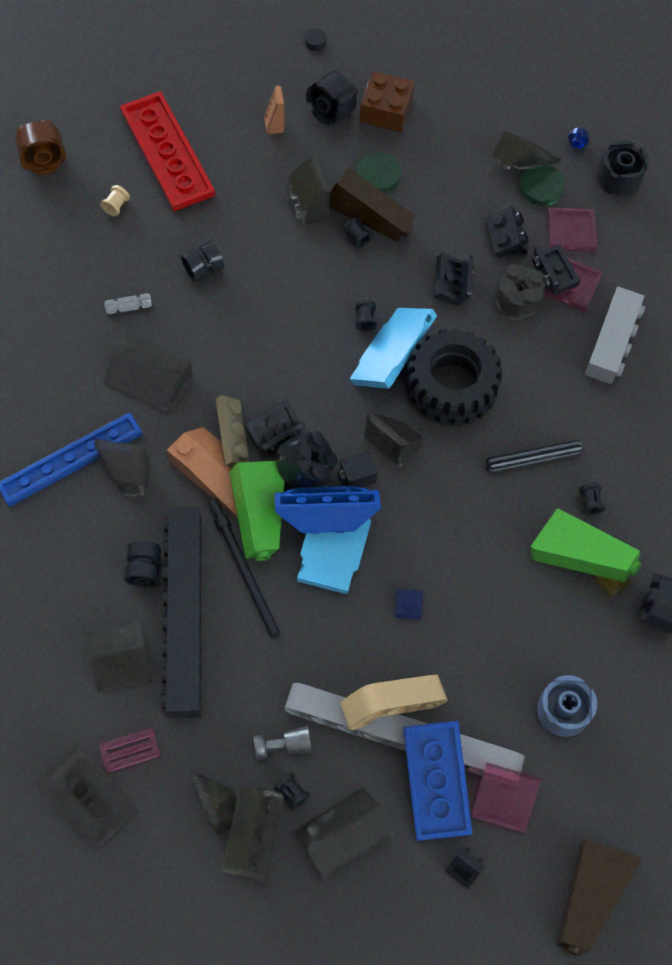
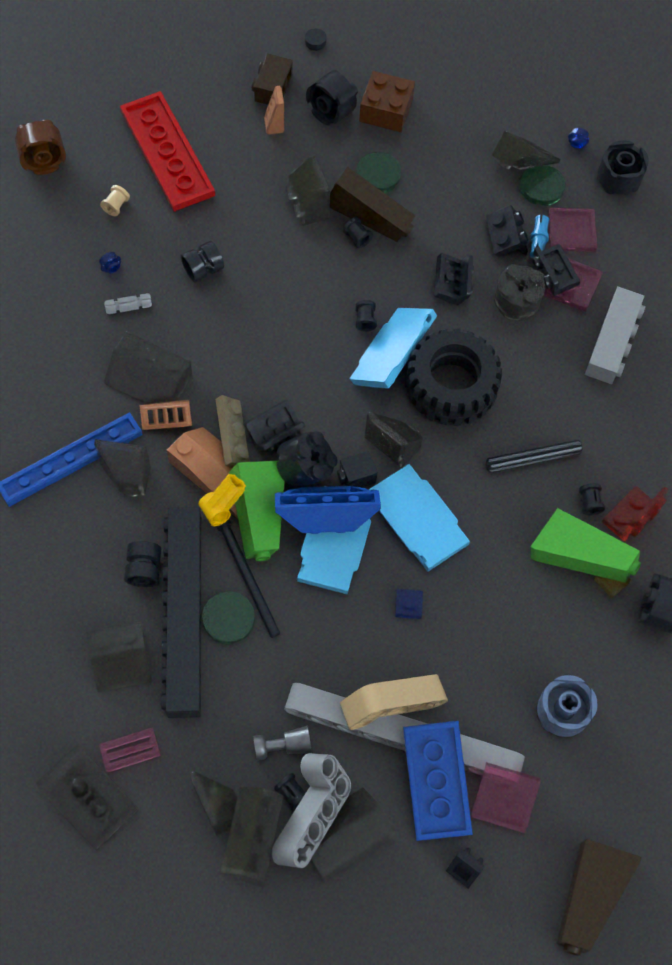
none -> clear blue plate [99,252,121,274]
none -> nougat slope [139,400,192,430]
none -> yellow piece [198,474,246,526]
none -> clear green tile [202,591,255,644]
none -> dark brown brick [251,53,293,105]
none -> light grey beam [272,753,351,868]
none -> medium azure piece [368,464,470,572]
none -> dark azure pin [530,215,550,258]
none -> clear red bracket [602,486,669,542]

